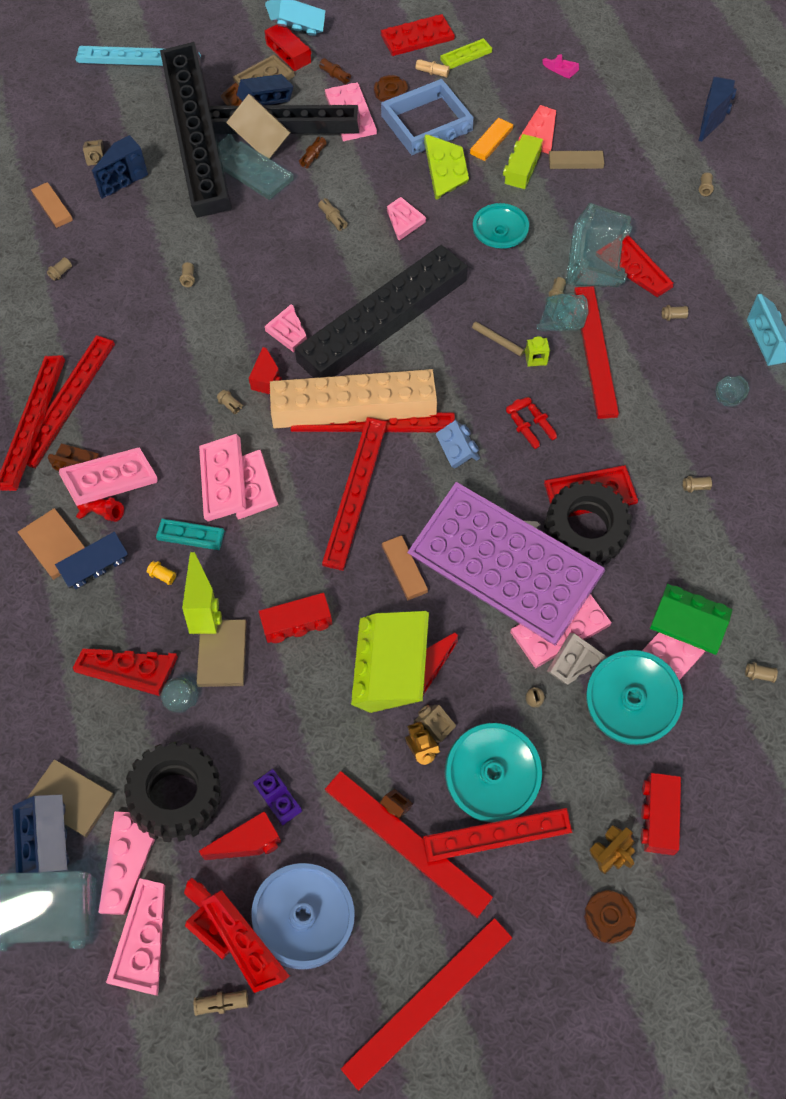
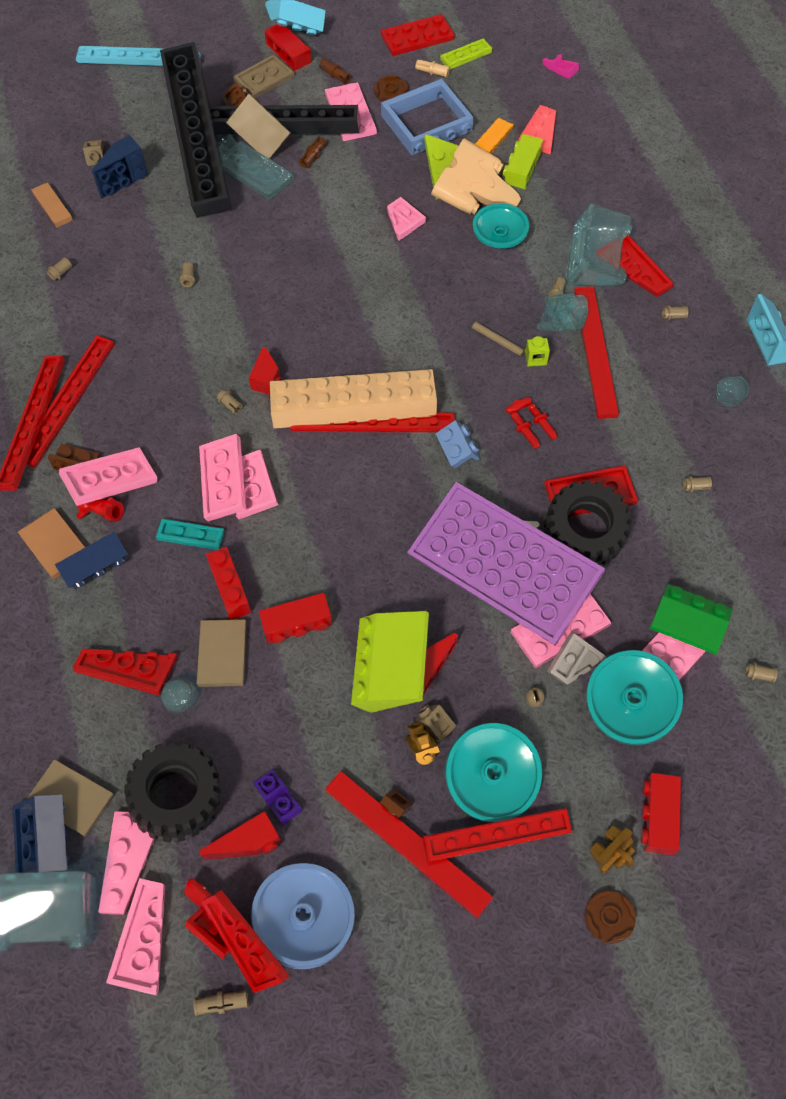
yellow pin [147,561,177,585] -> none
lime slope [182,552,222,634] -> none
dark blue brick [237,74,294,105] -> none
bright pink wing [265,305,307,352] -> none
black brick [295,244,468,378] -> none
dark tan pin [318,198,348,231] -> none
red tile [322,417,387,571] -> none
red tile [341,918,512,1091] -> none
medium nougat tile [382,536,428,601] -> none
dark tan tile [549,151,604,169] -> none
dark blue slope [698,77,737,142] -> none
dark tan pin [699,173,714,196] -> none
none -> red brick [206,547,251,620]
none -> tan rock [431,138,521,215]

